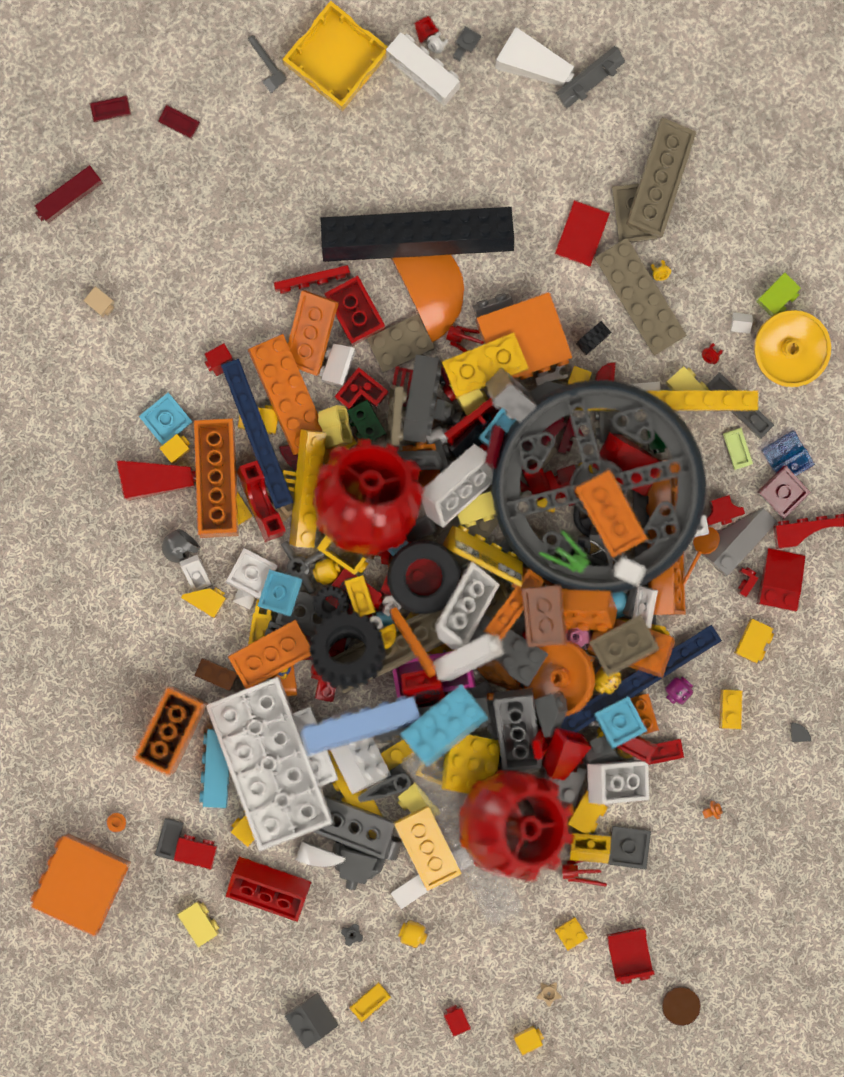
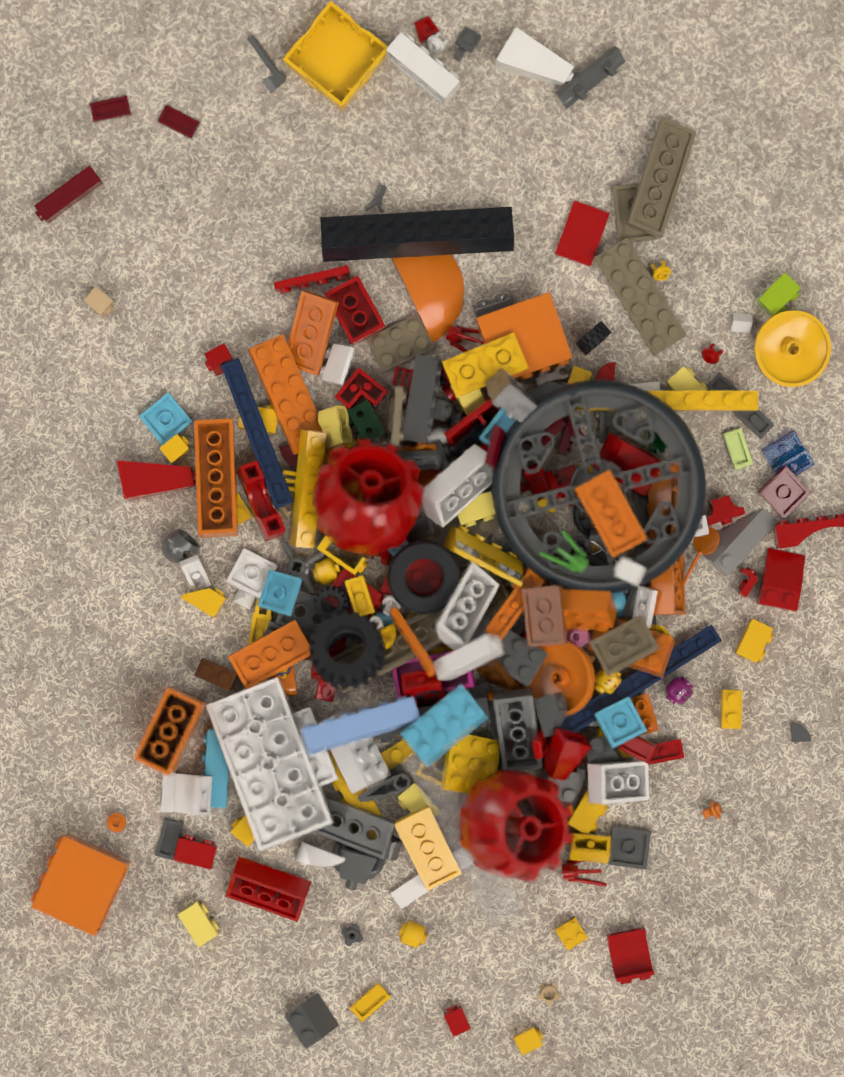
reddish brown tile [662,987,701,1026] -> none
none -> white panel [161,773,212,816]
none -> dark grey bar [364,185,387,212]

